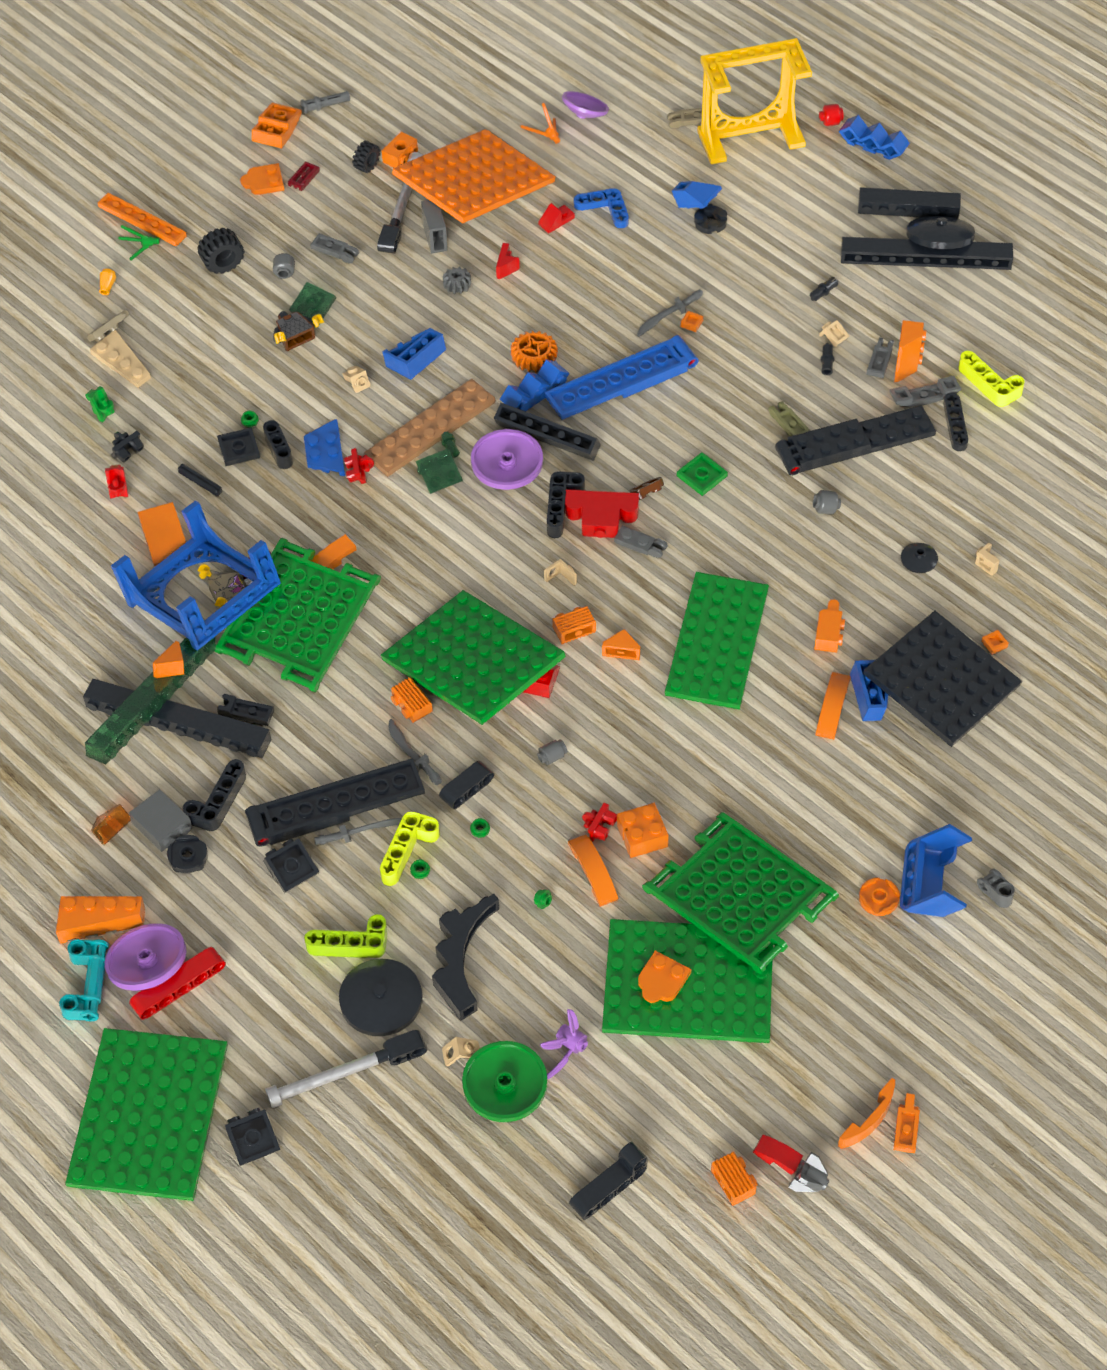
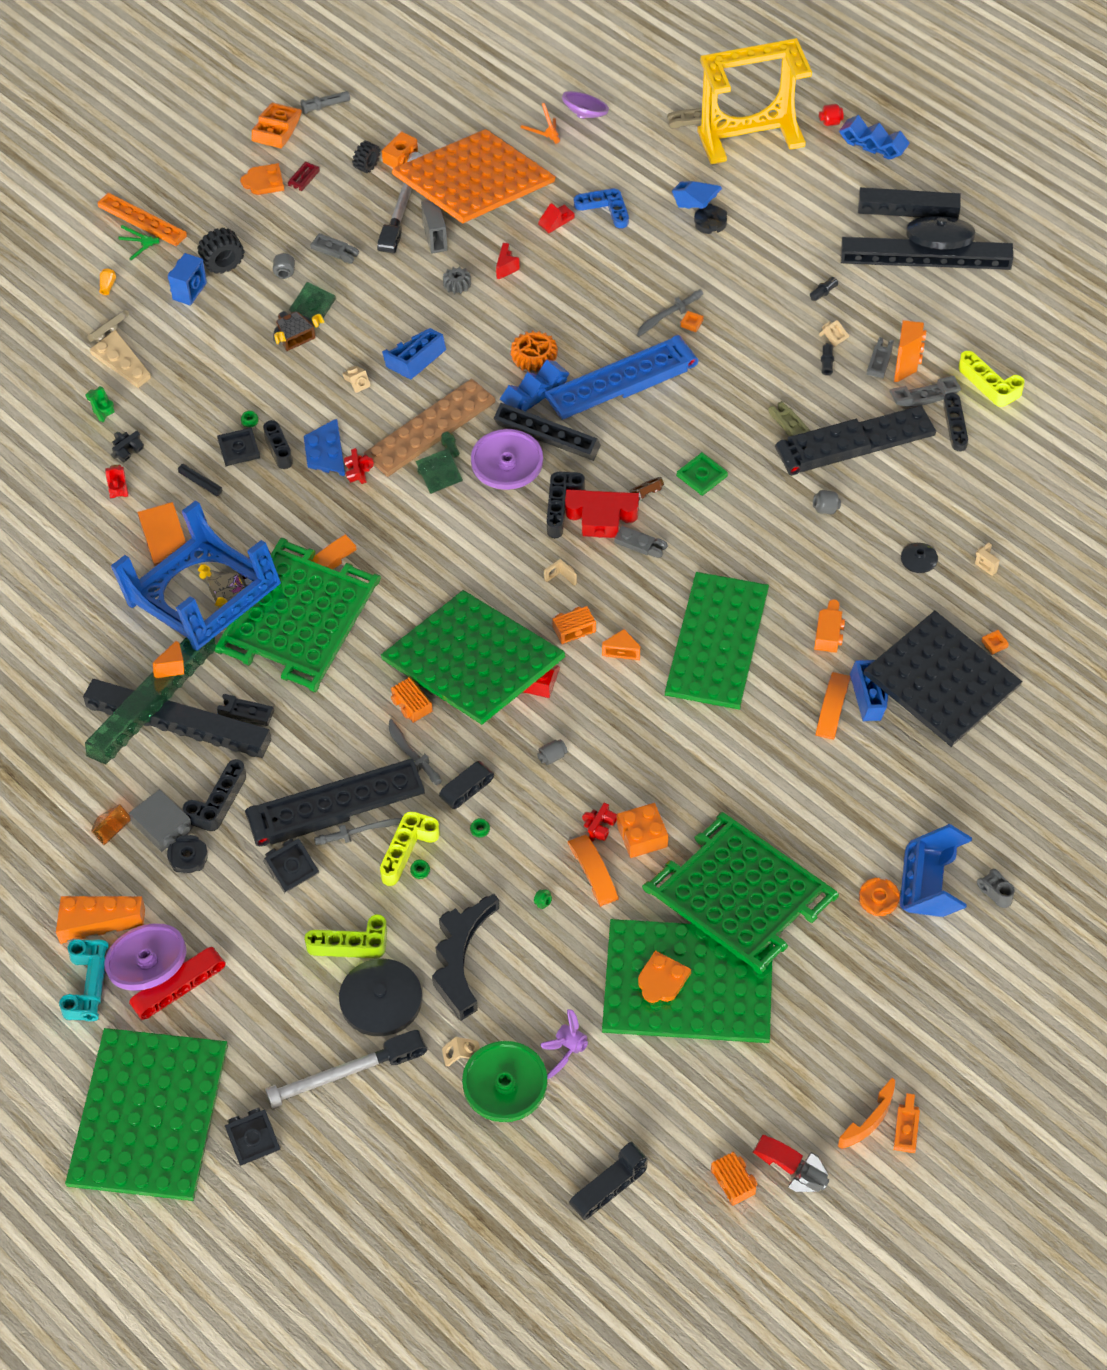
none -> blue brick [168,253,207,306]

